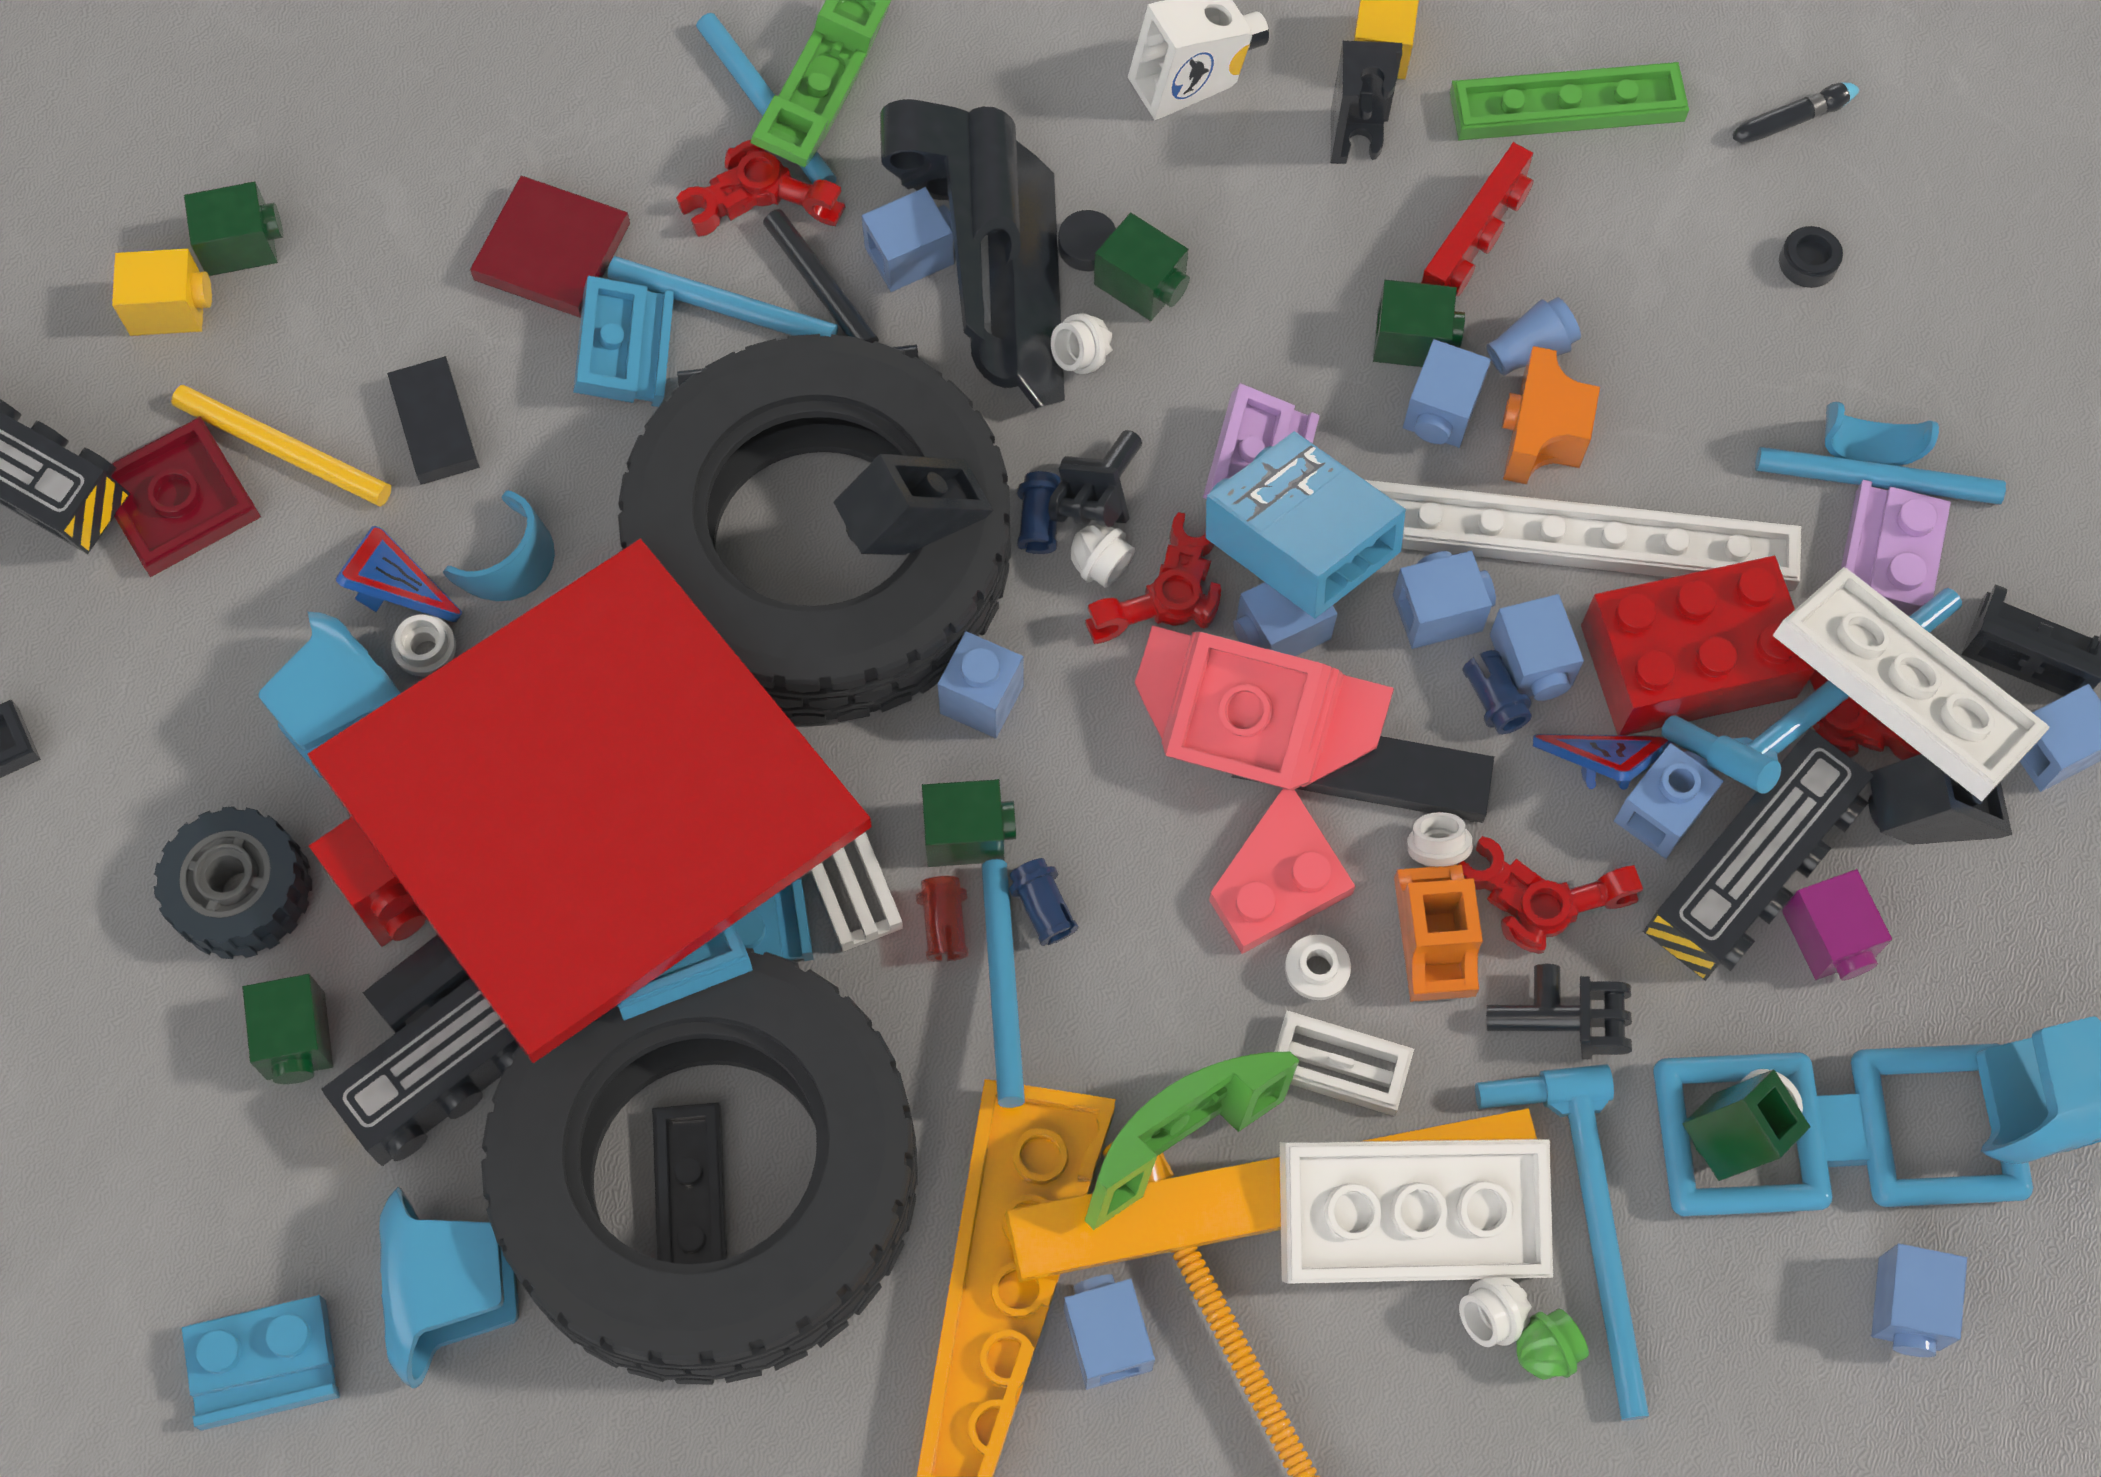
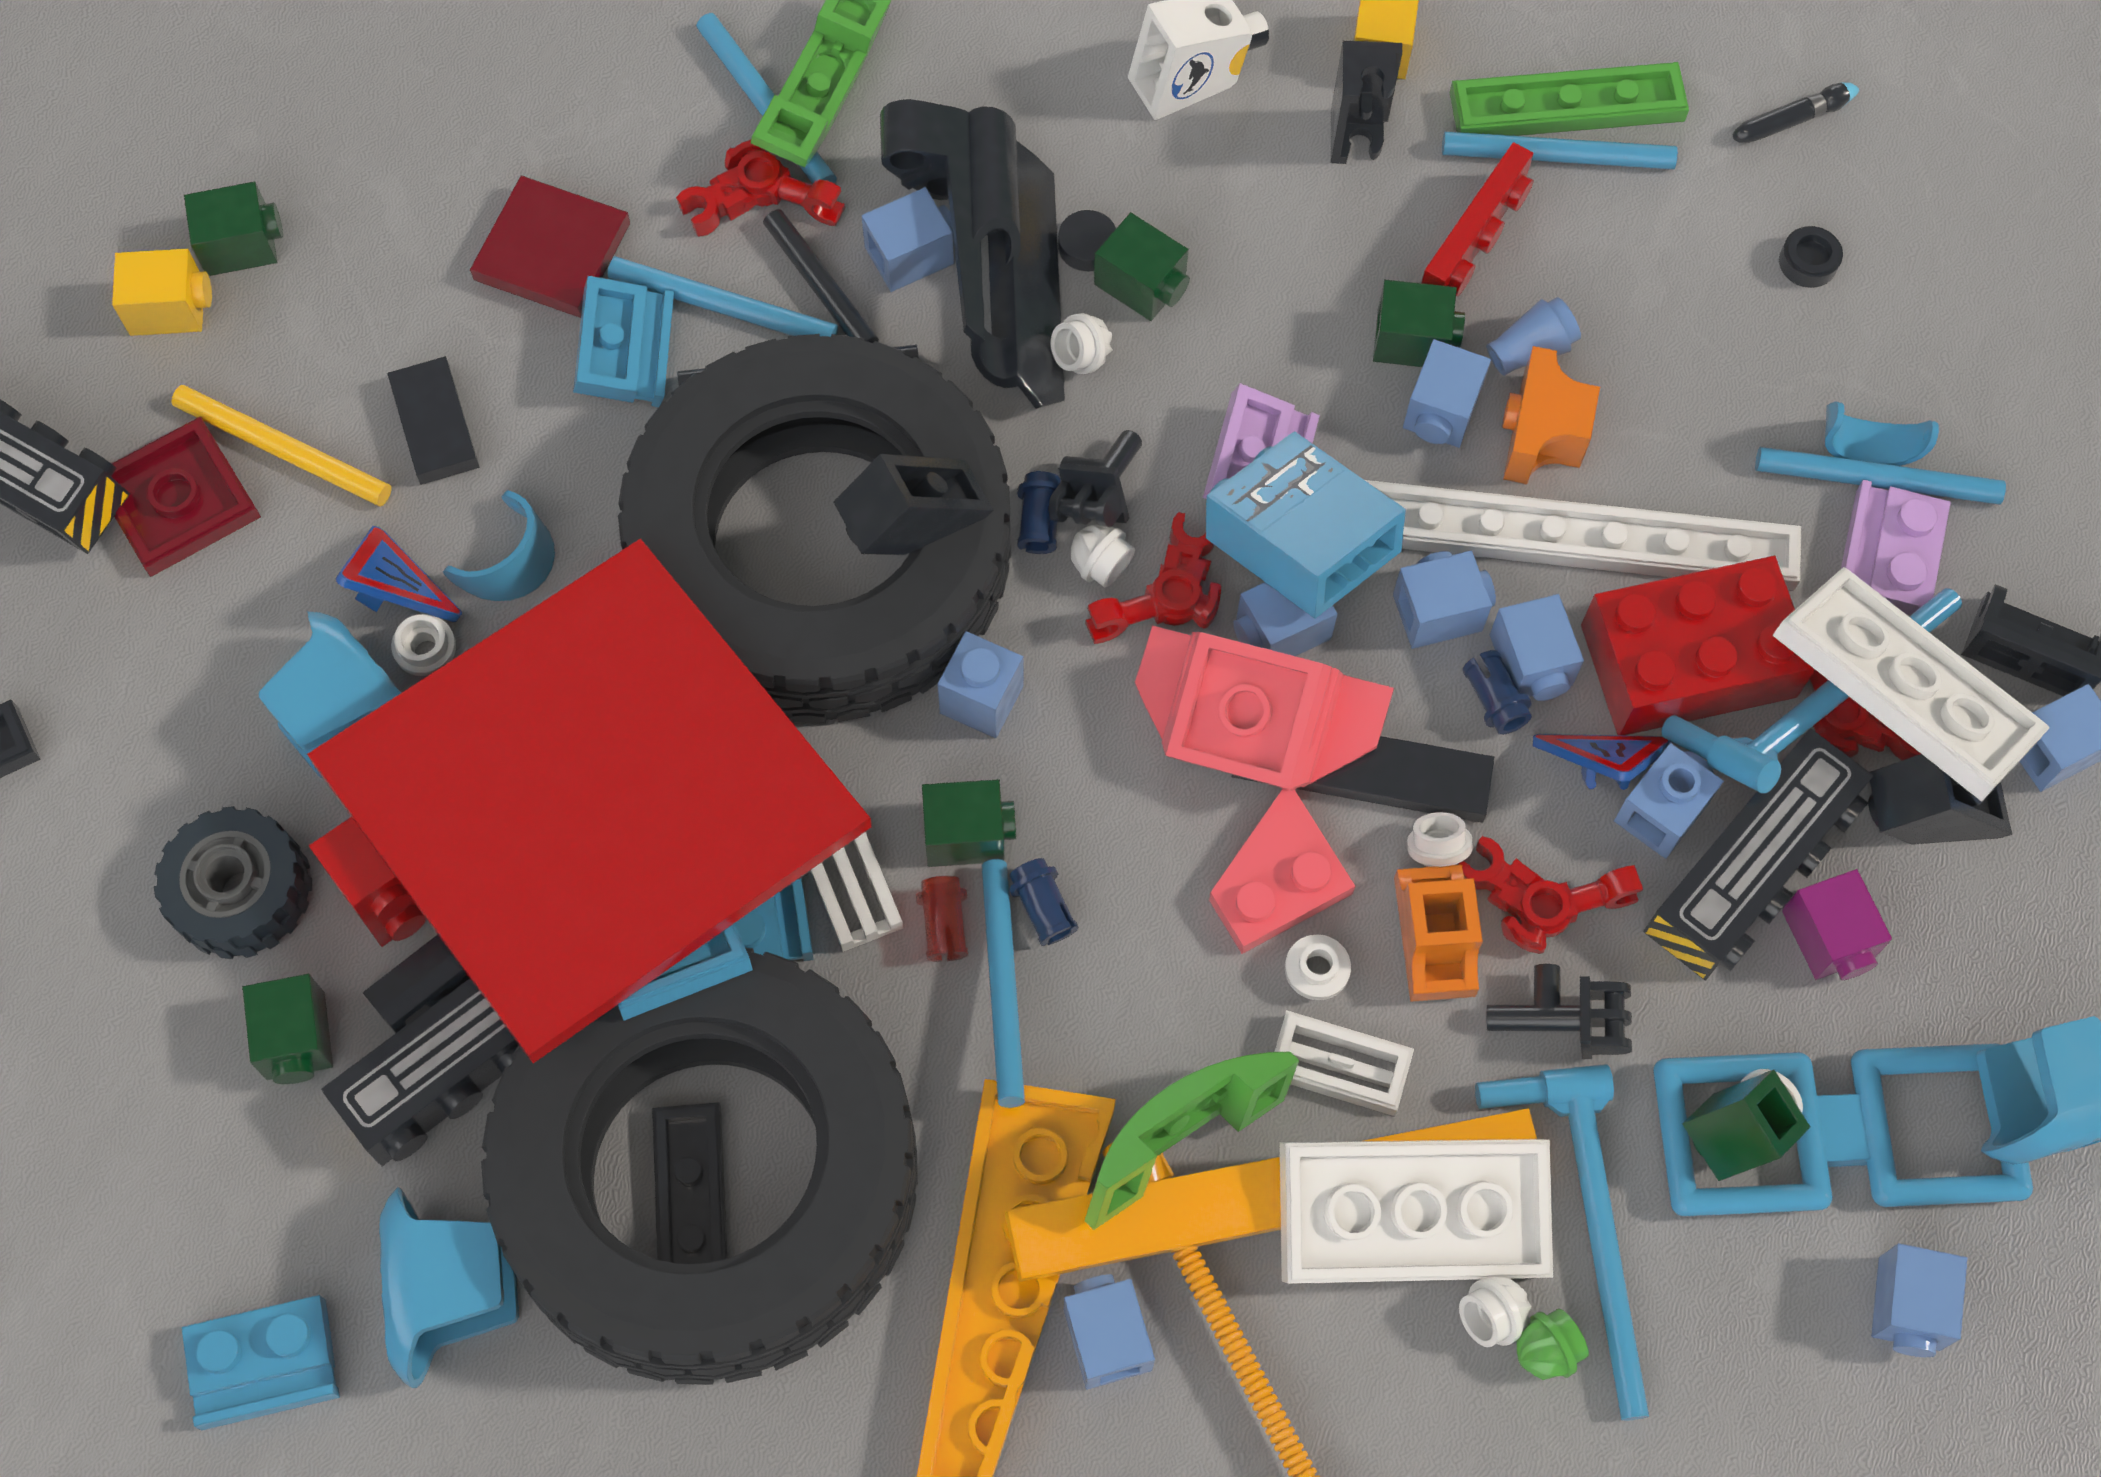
none -> dark azure bar [1442,131,1678,169]

